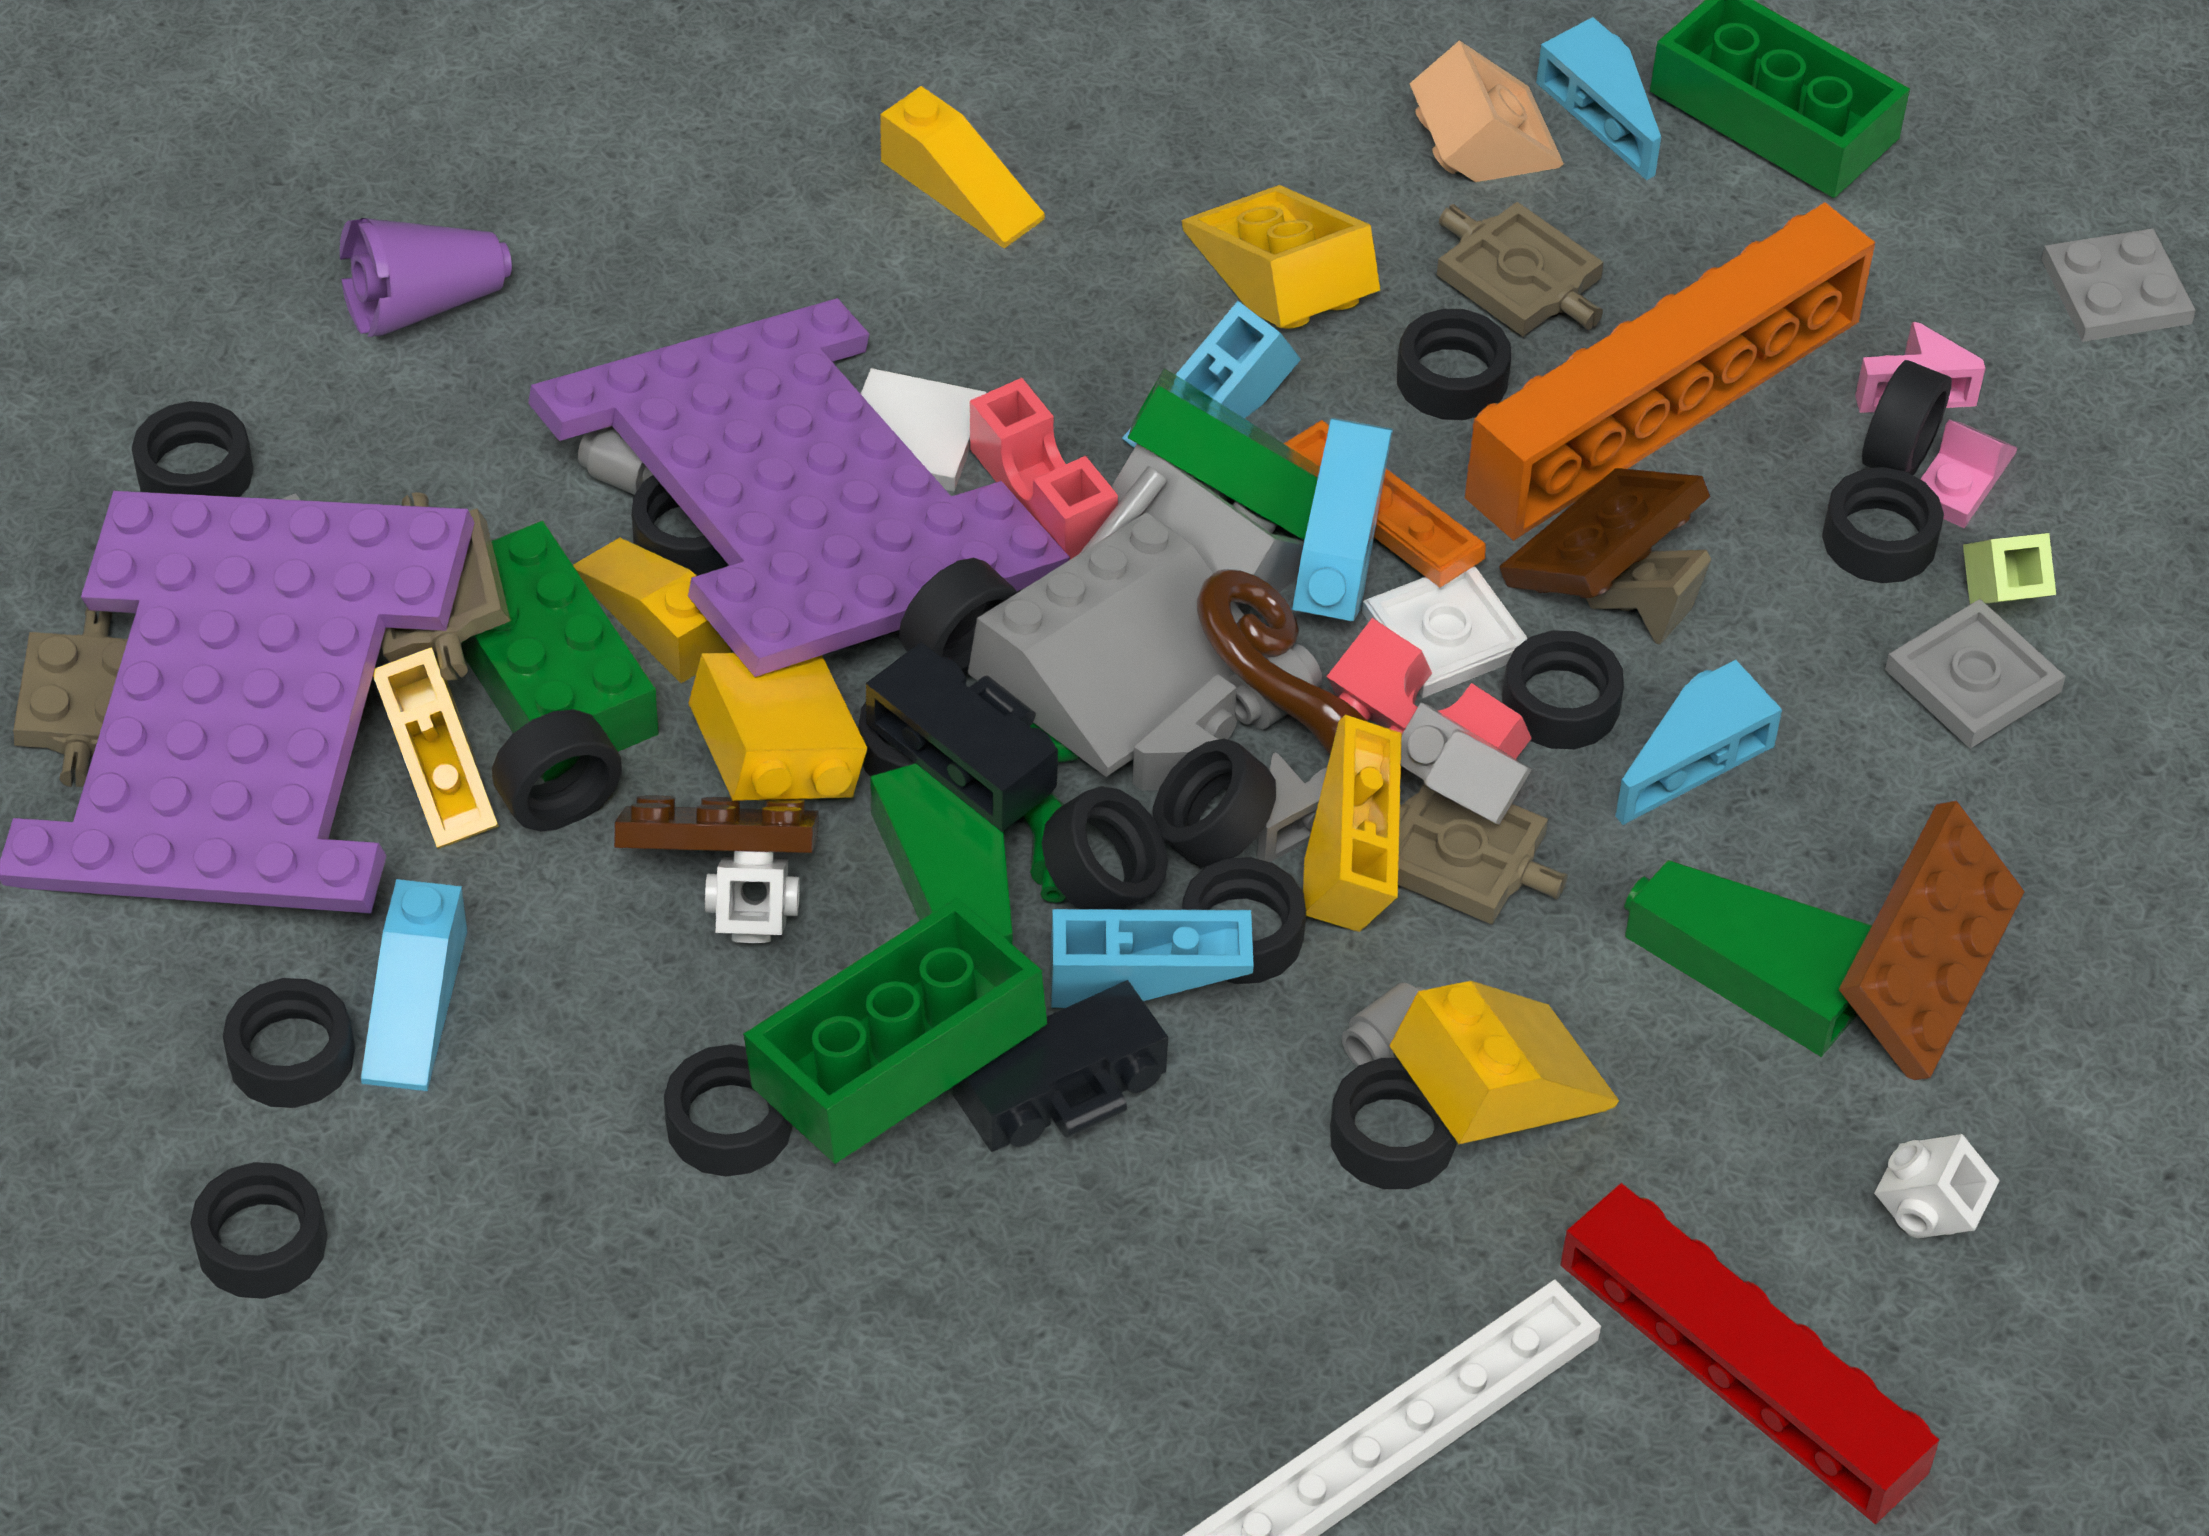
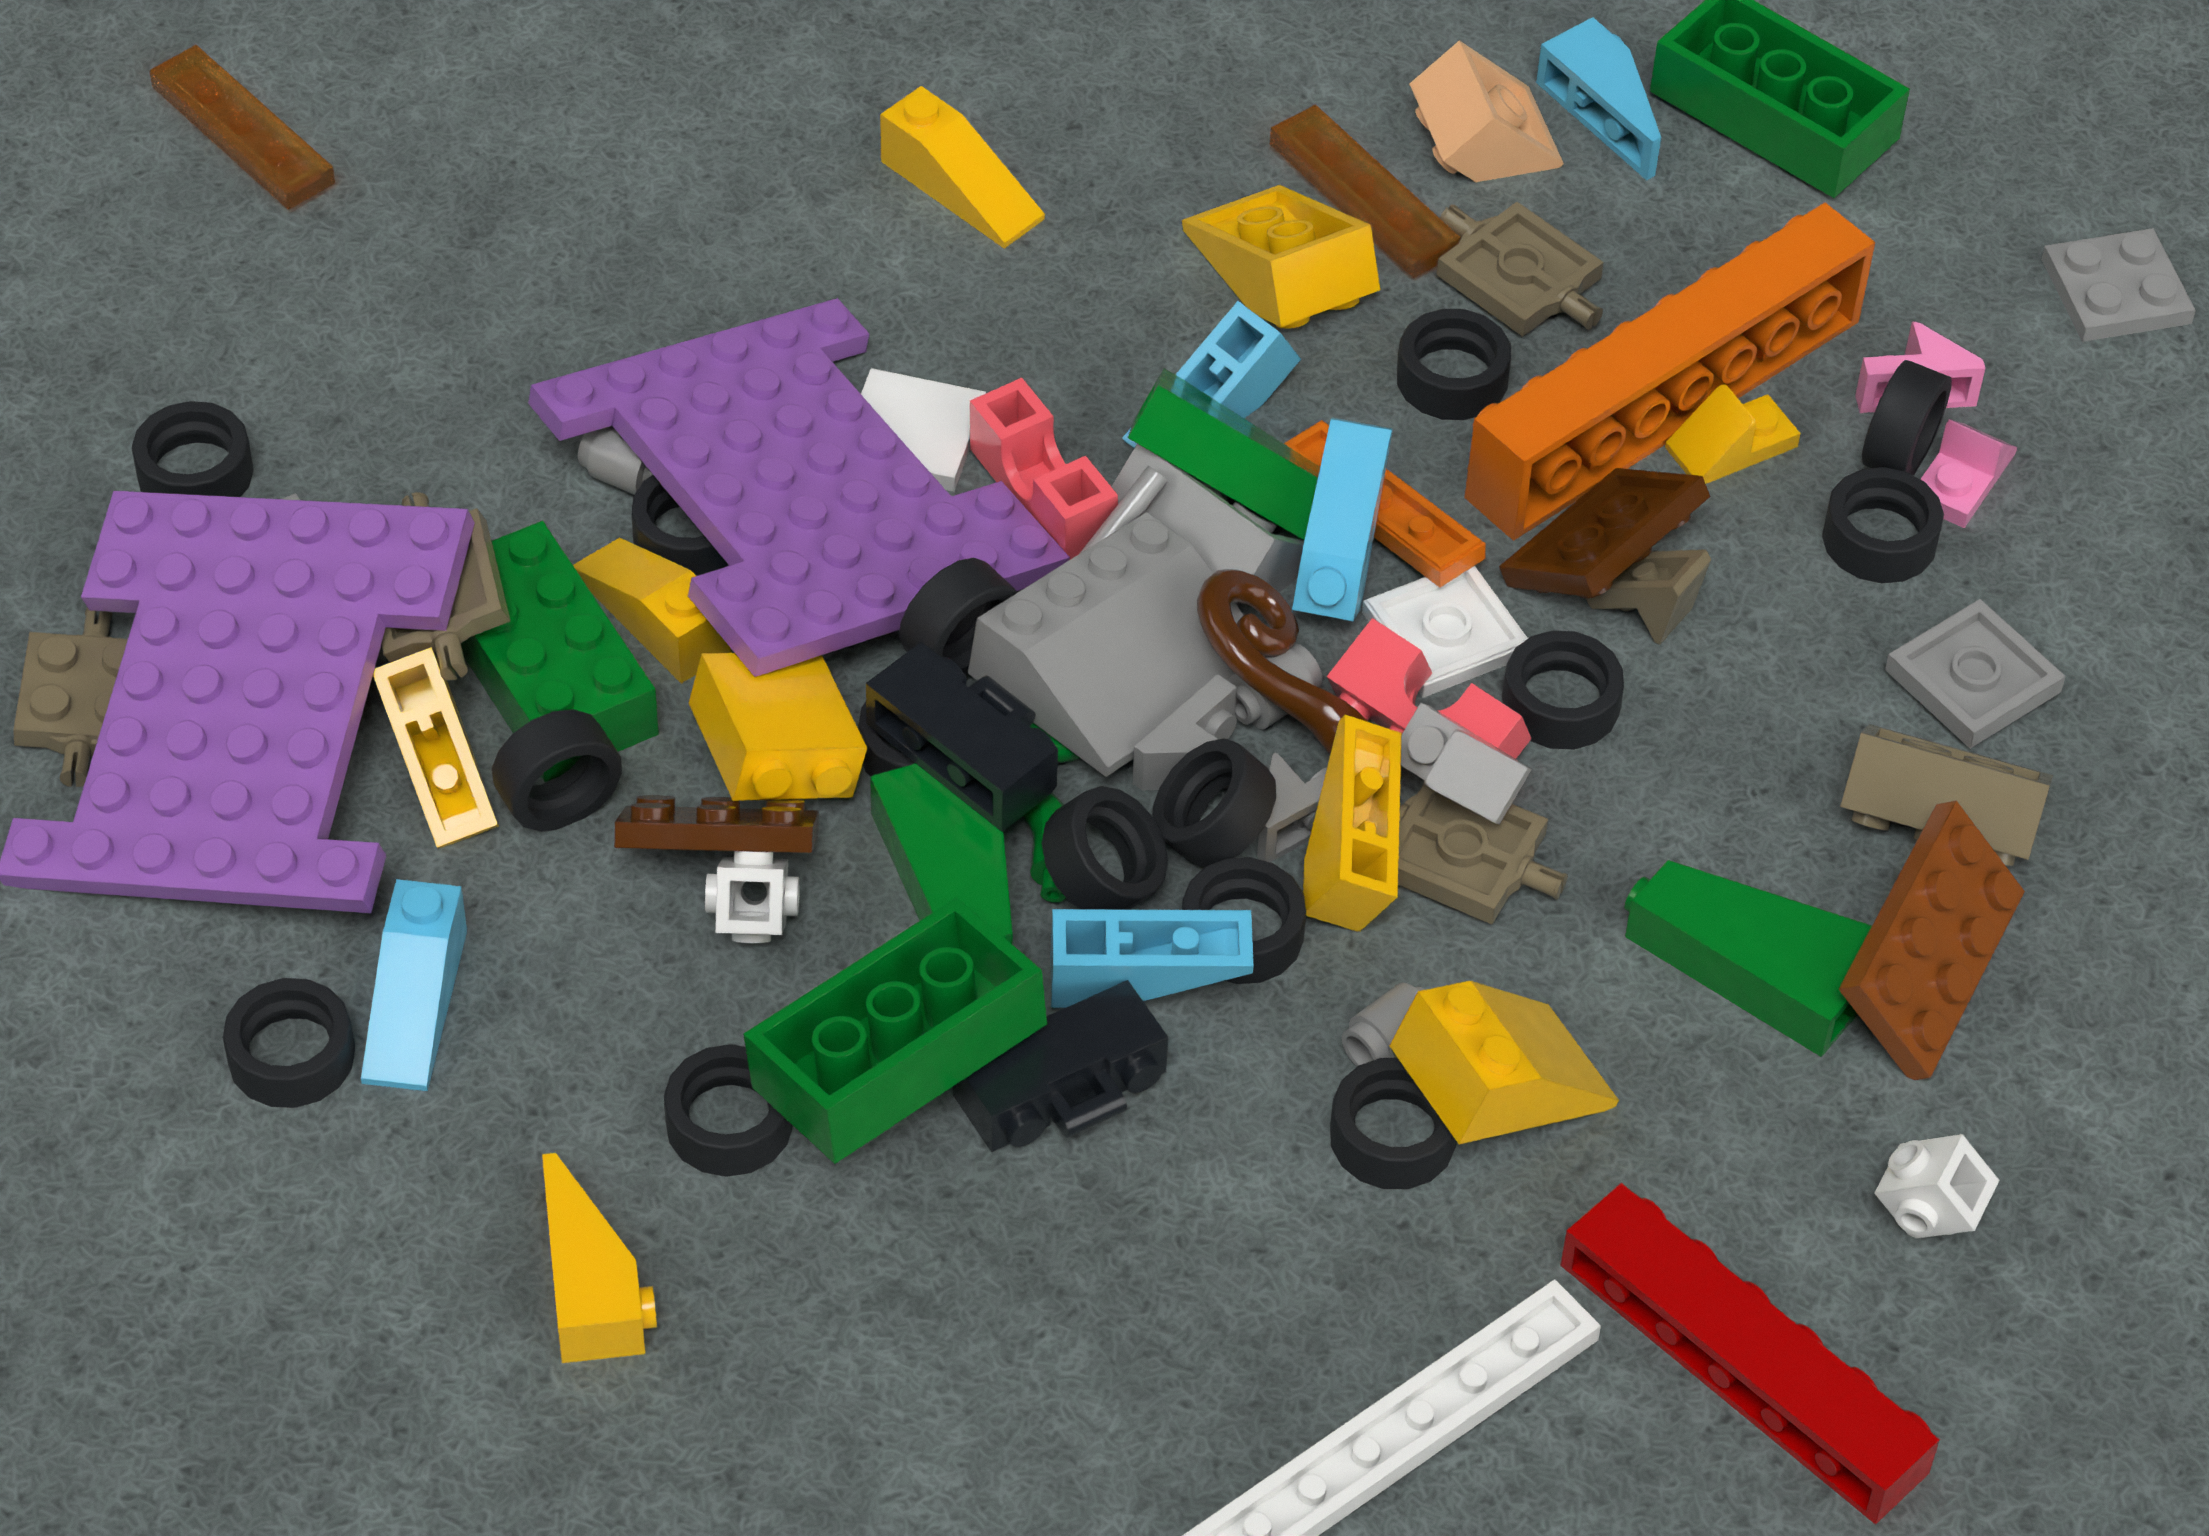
black tyre [190,1162,327,1299] -> none
medium lavender cone [340,218,512,337] -> none
medium azure slope [1615,660,1782,825] -> none
yellowish green brick [1963,533,2056,604] -> none
none -> clear orange plate [149,45,335,210]
none -> yellow slope [542,1153,657,1363]
none -> clear orange plate [1270,104,1461,278]
none -> yellow slope [1665,384,1801,484]
none -> dark tan slope [1840,724,2053,866]

